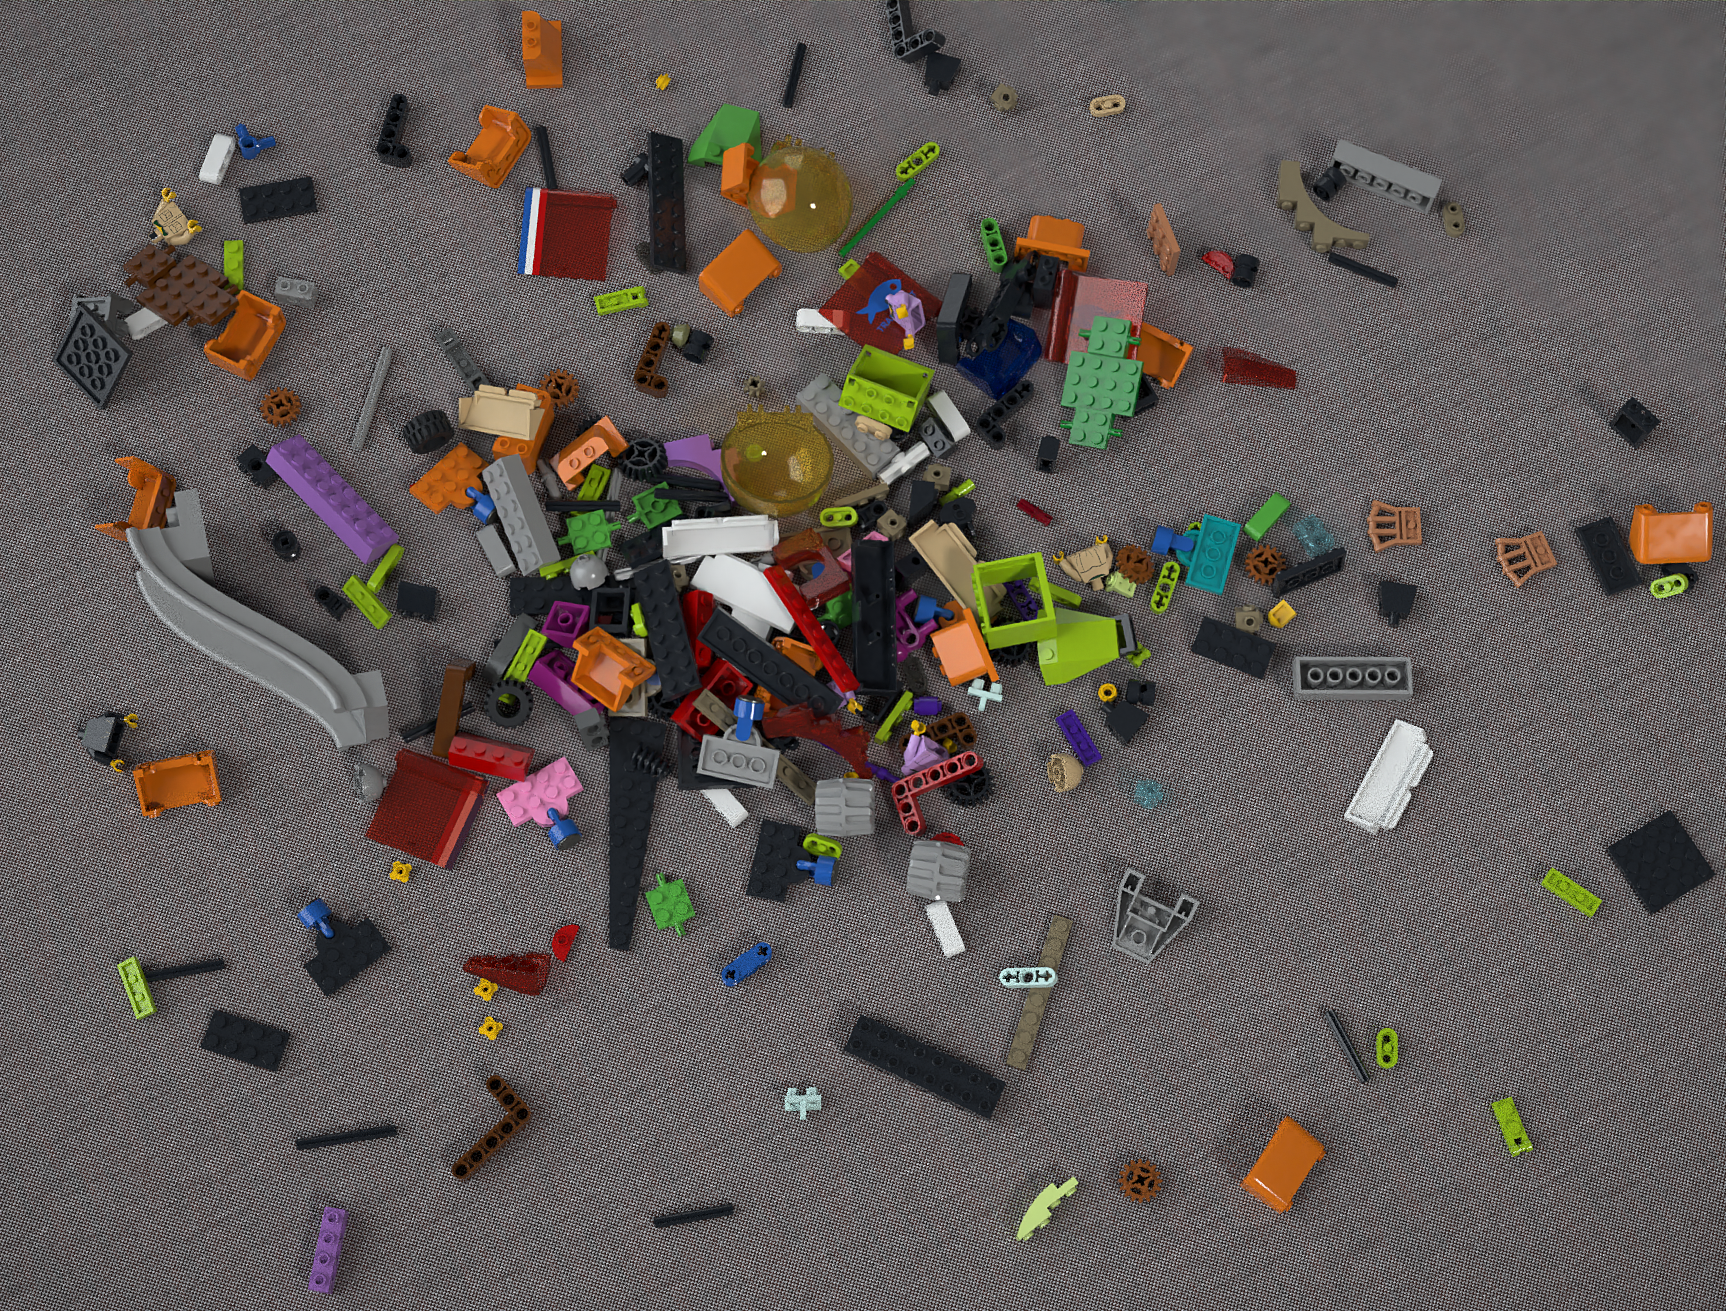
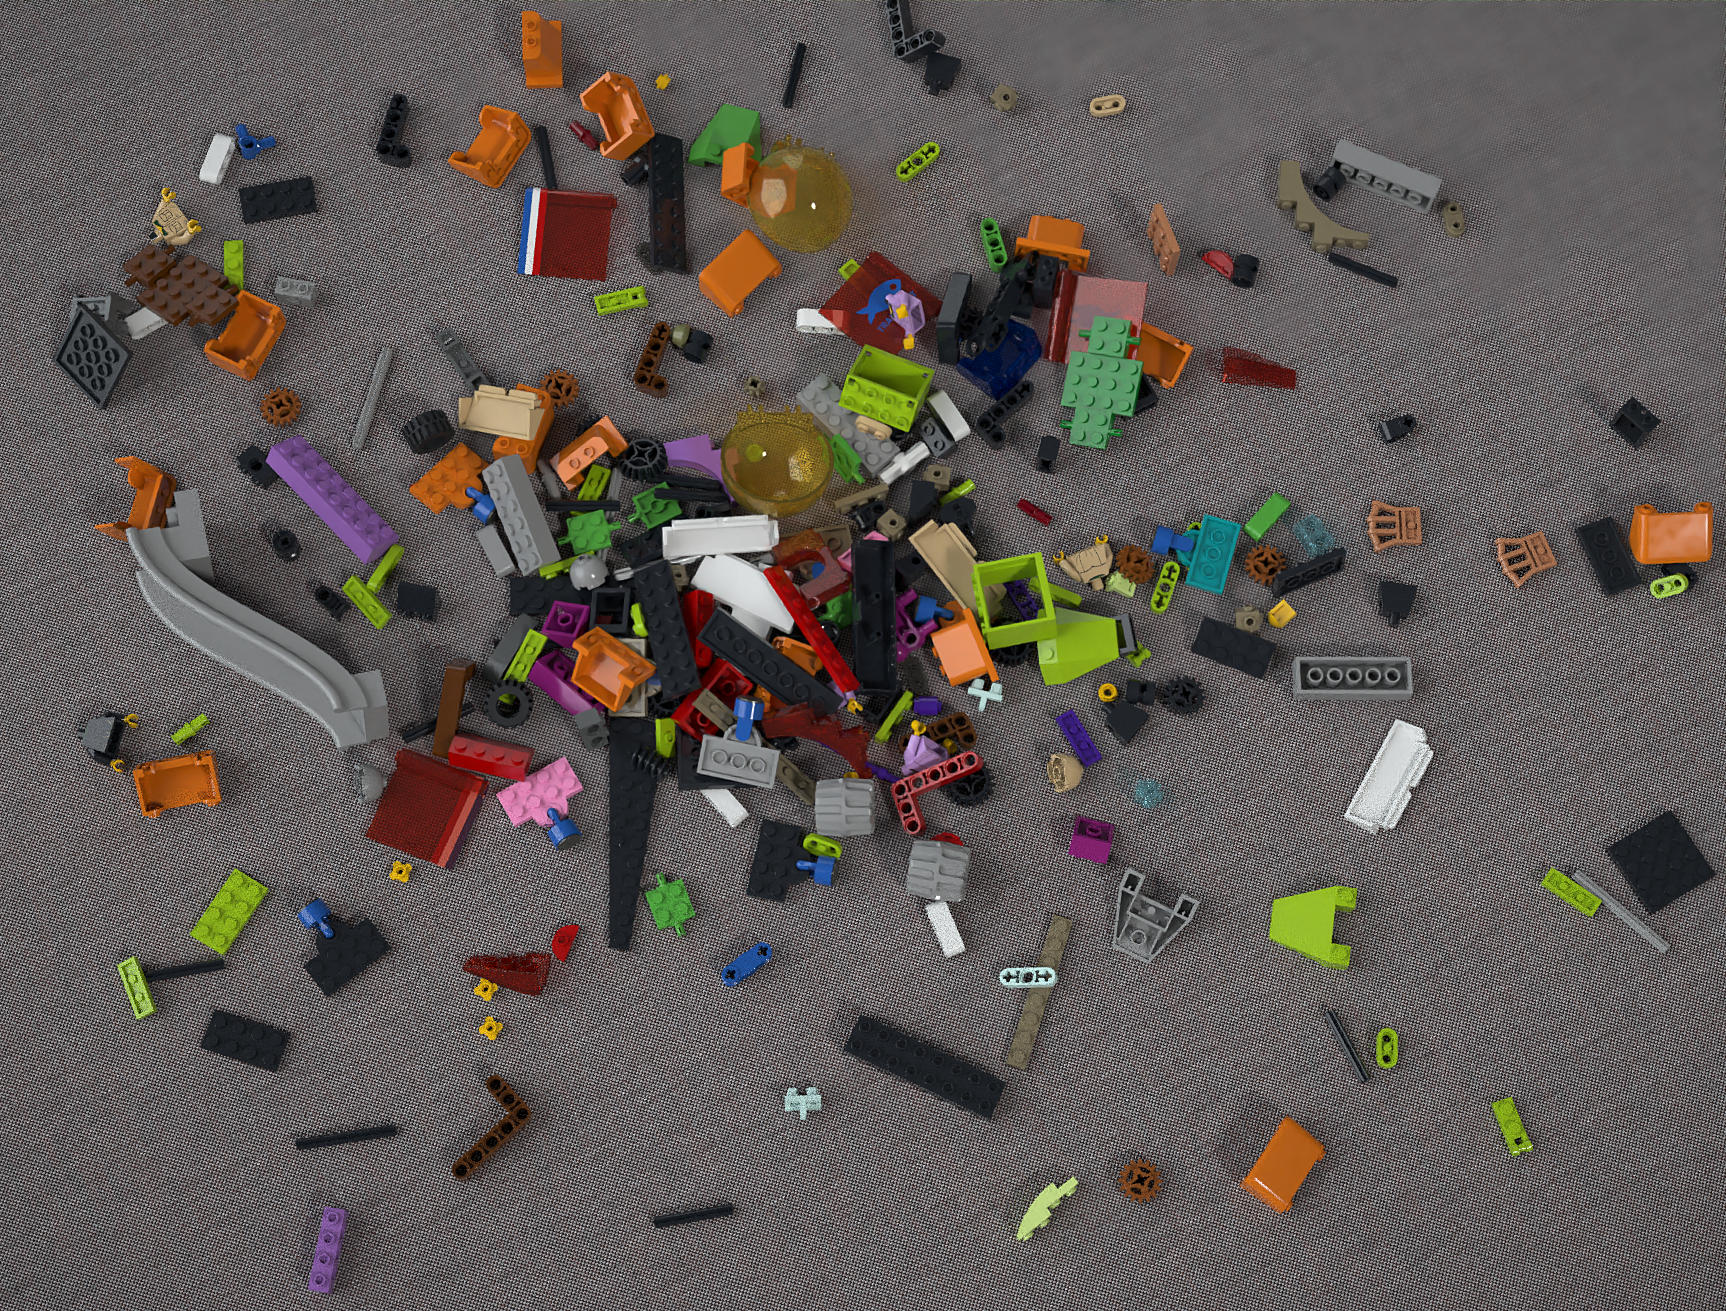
lime plate [820,507,858,528] -> none
green bar [838,178,916,258] -> none
none -> lime pin [171,712,210,746]
none -> lime plate [190,868,269,956]
none -> dark red axle [569,120,600,151]
none -> orange windscreen [579,71,655,161]
none -> lime plate [656,718,676,758]
none -> bright green plate [819,433,865,485]
none -> magenta slope [1068,815,1115,864]
none -> black gear [1163,675,1206,717]
none -> lime wedge [1269,886,1357,970]
none -> black piece [1378,414,1416,444]
none -> light grey axle [1572,870,1670,953]

